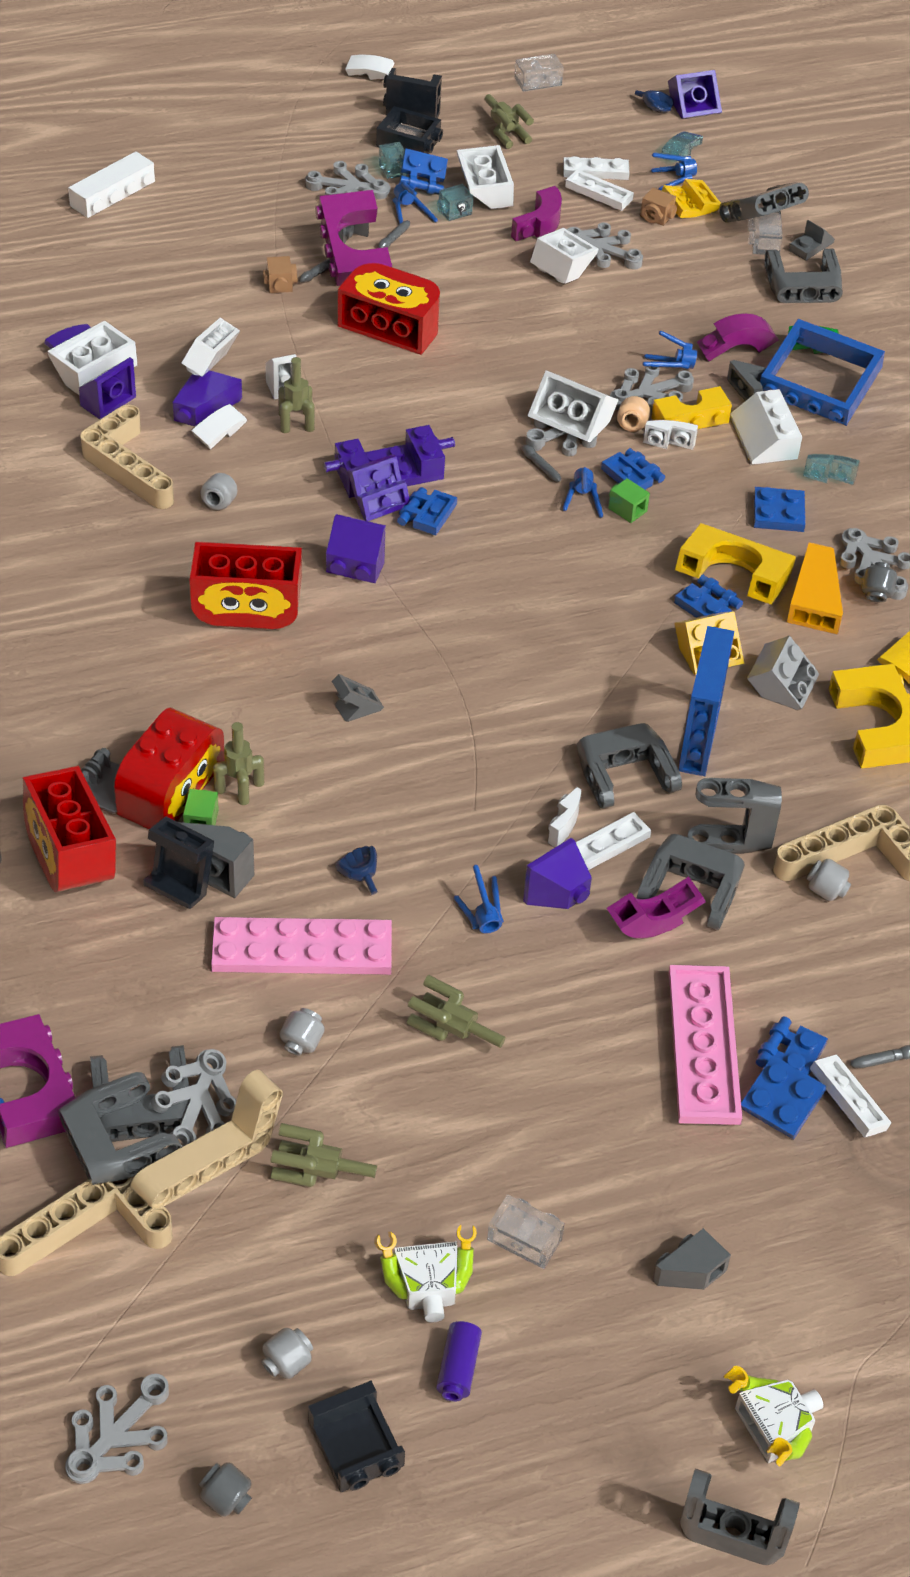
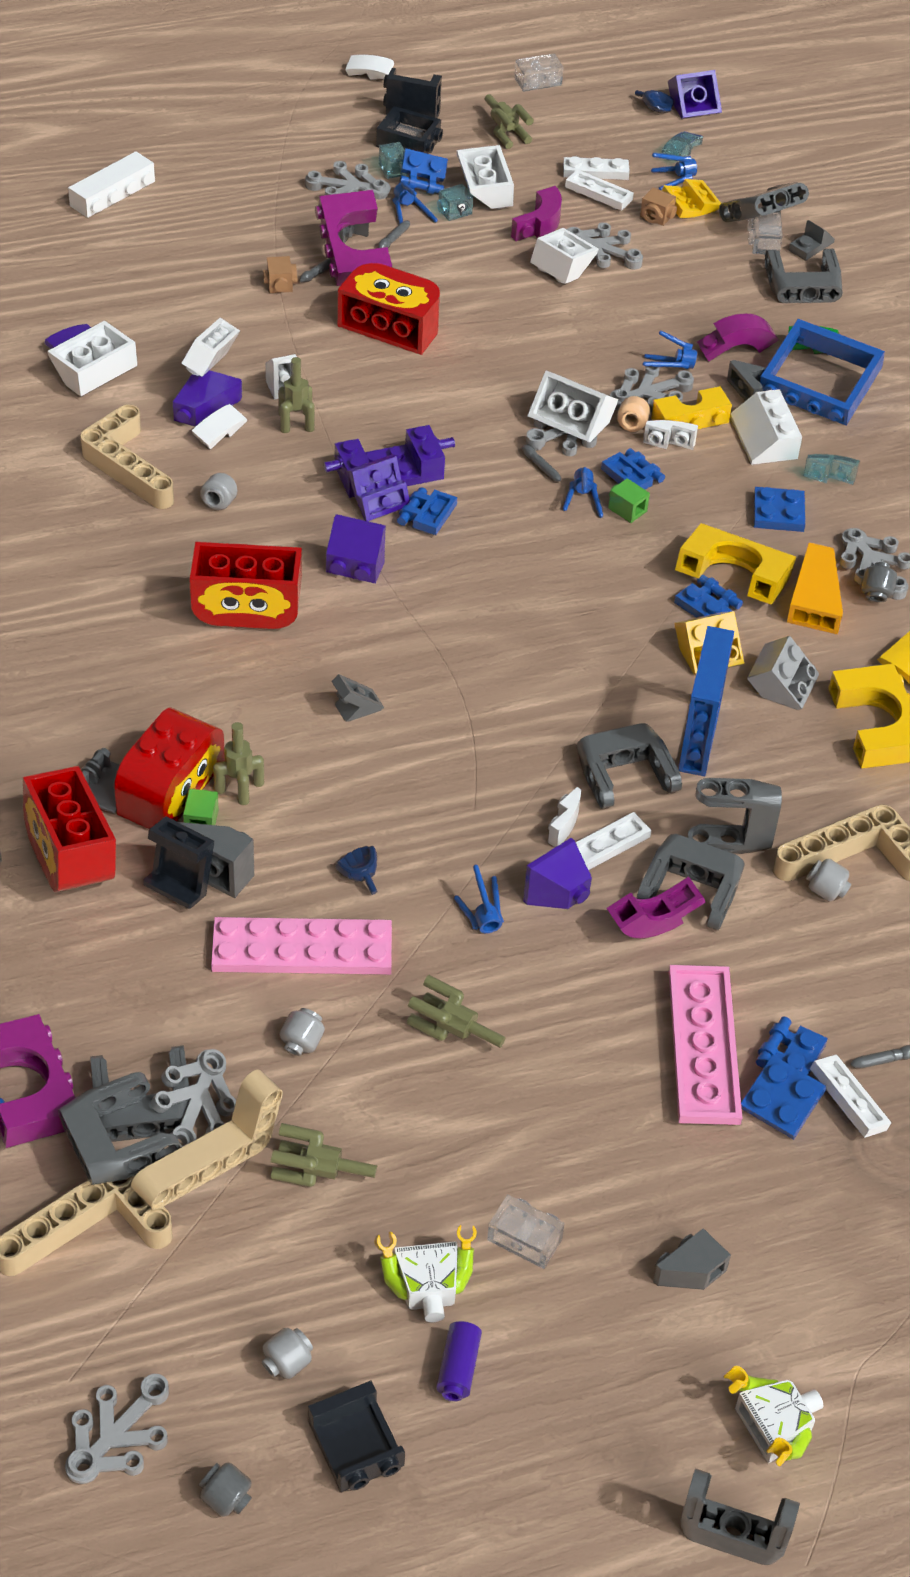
dark purple slope [79,357,136,419] -> none

